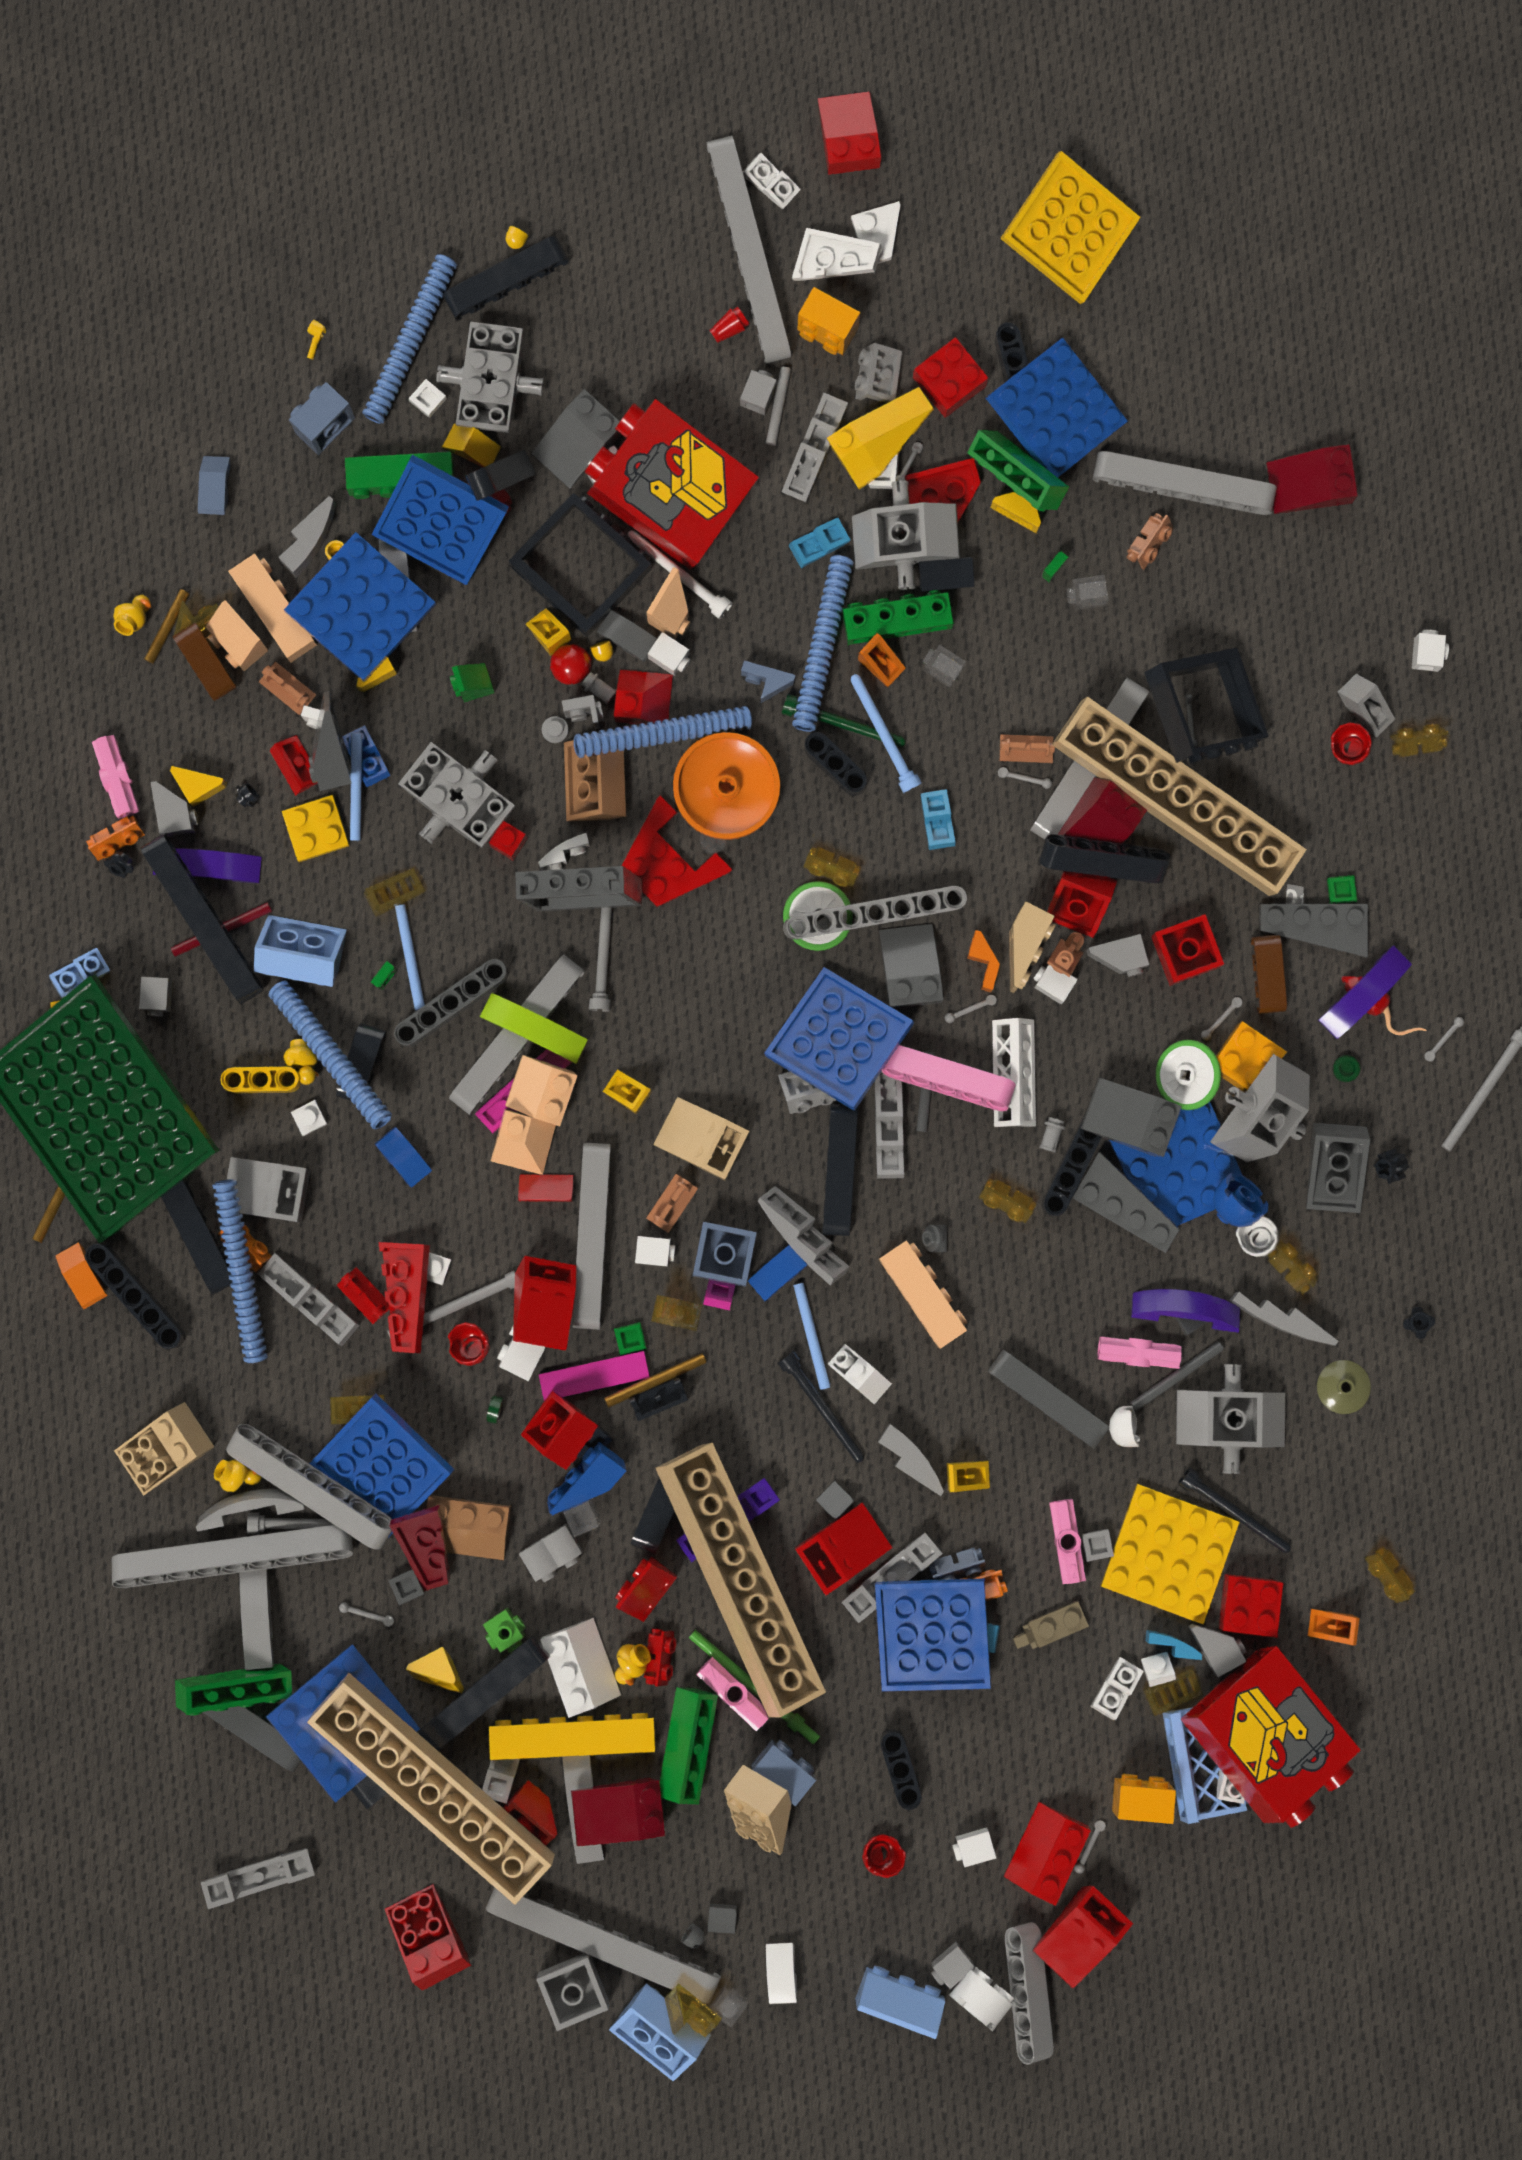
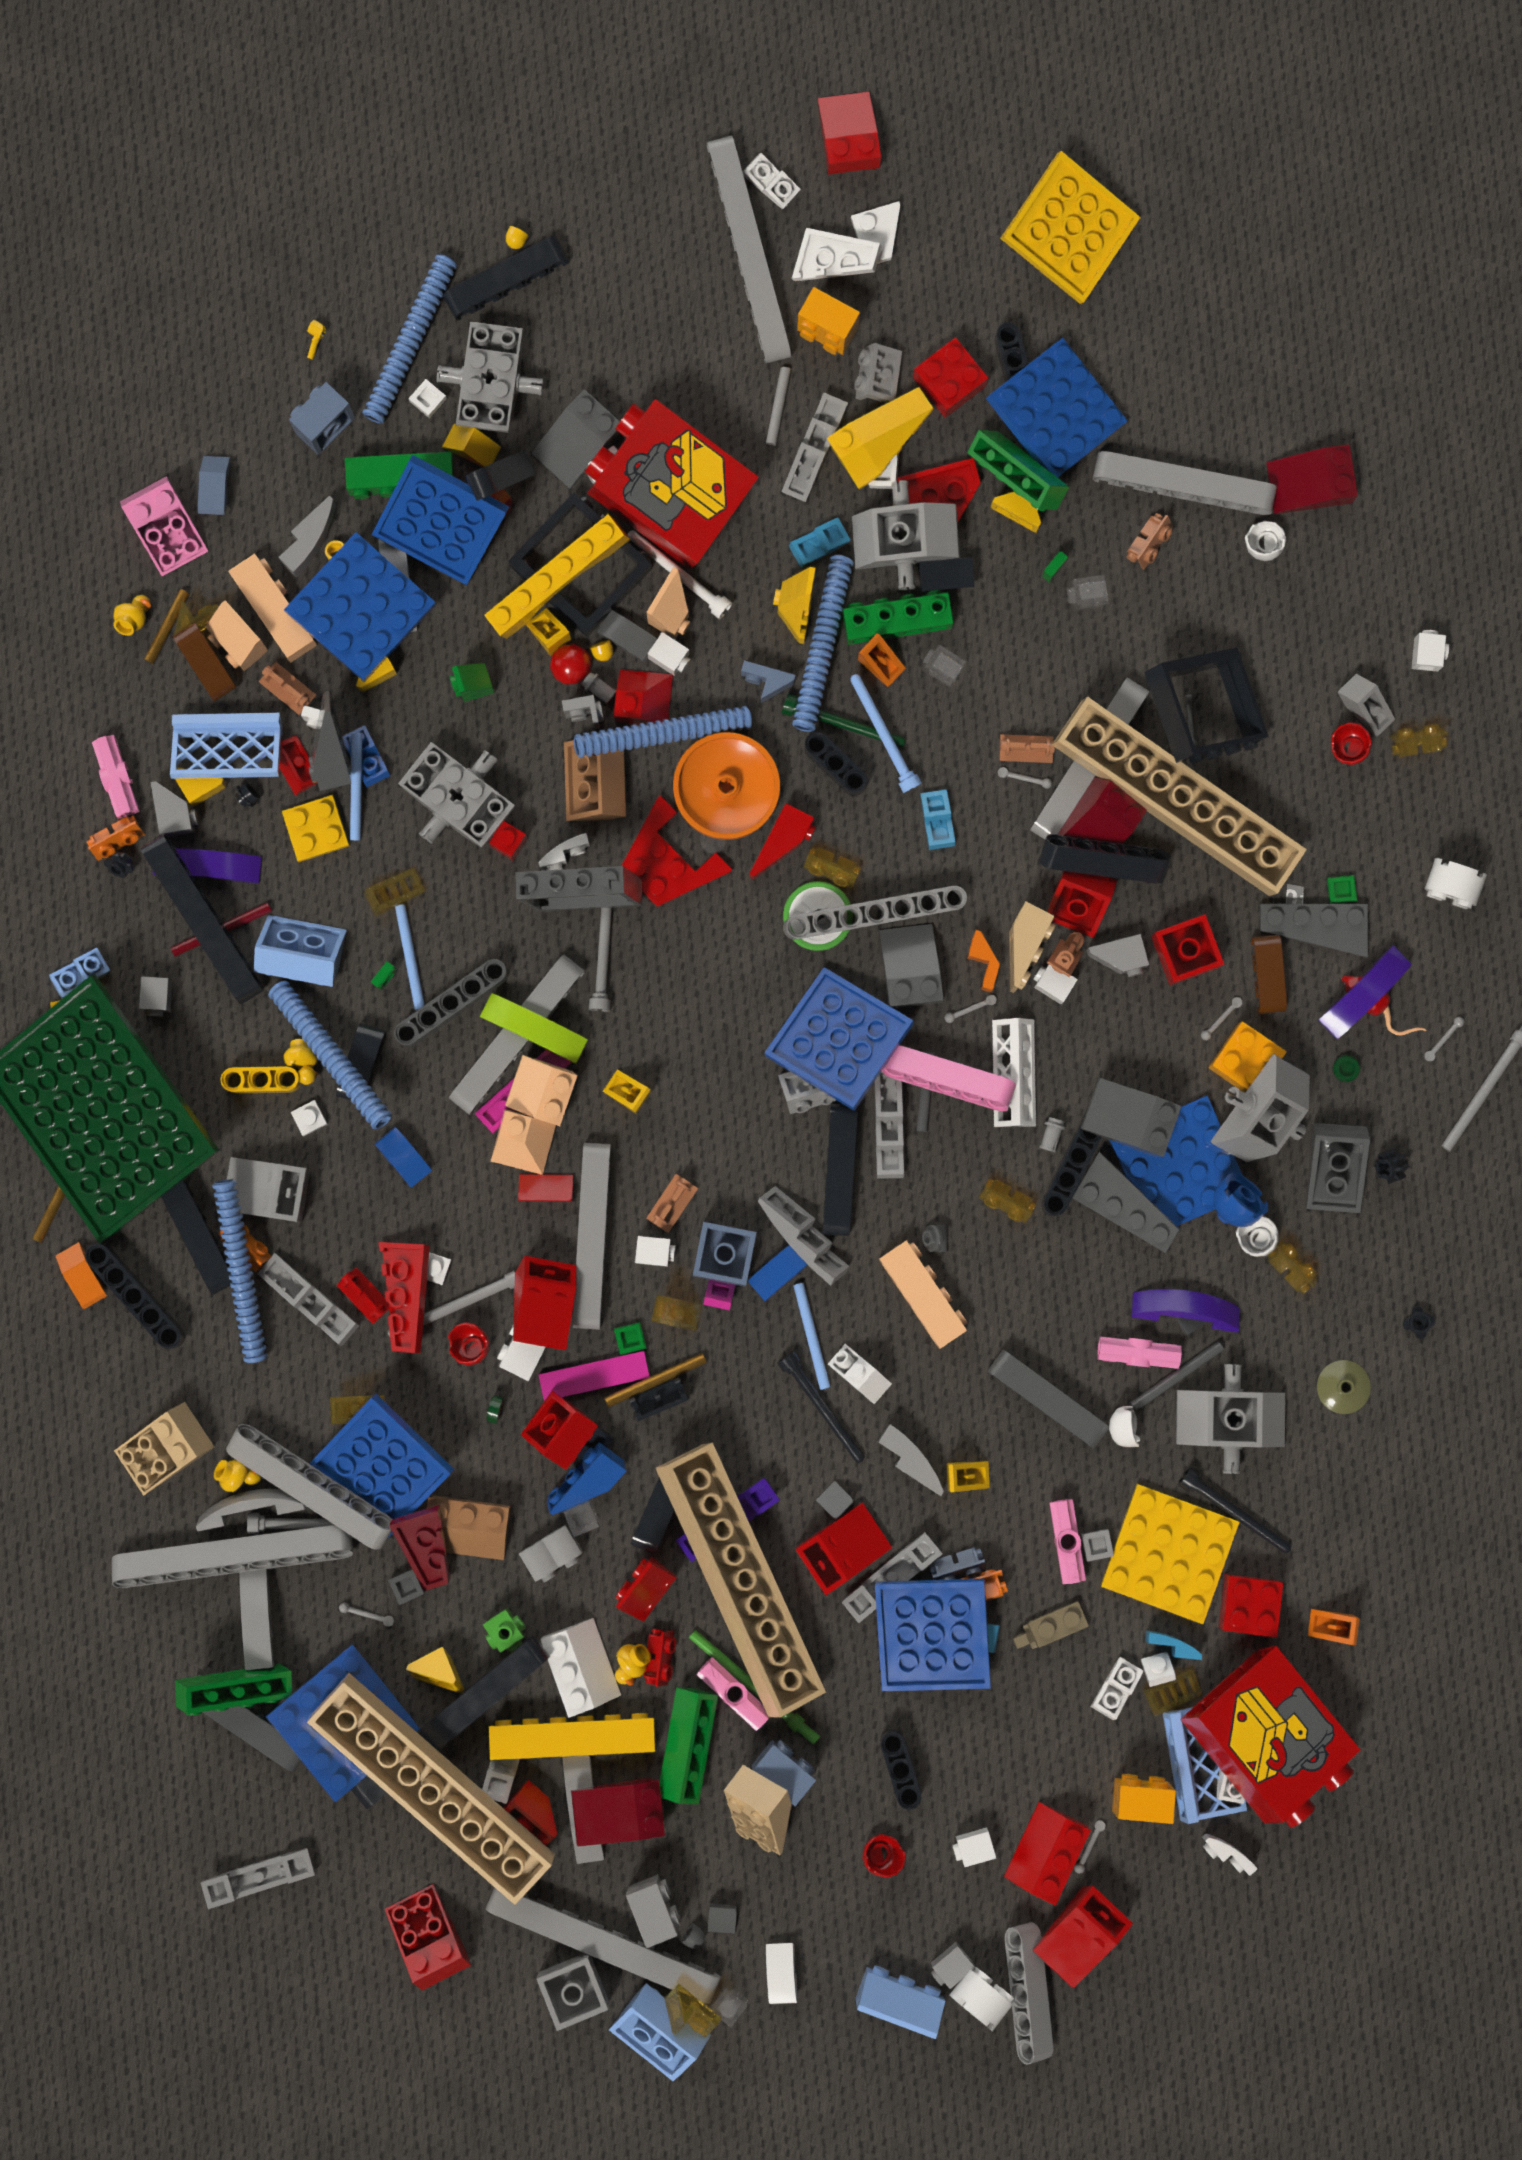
light grey plate [542,716,568,743] -> none
tan slope [653,1097,749,1181] -> none
red cone [709,306,749,343] -> none
light grey brick [740,370,776,415] -> none
light grey hinge [895,442,923,483] -> none
white wheel [1156,1040,1221,1110] -> none
light grey slope [1188,1624,1247,1677] -> none
light grey slope [1229,1292,1338,1345] -> none
clear yellow hinge [1364,1546,1415,1603] -> none
none -> bright pink slope [120,476,208,576]
none -> light blue fence [170,713,283,779]
none -> yellow arch [484,514,630,639]
none -> light grey brick [626,1874,681,1948]
none -> red slope [749,804,816,880]
none -> yellow wedge [773,567,815,644]
none -> white slope [1202,1834,1257,1876]
none -> white hair [1245,521,1286,561]
none -> white brick [1425,858,1487,909]

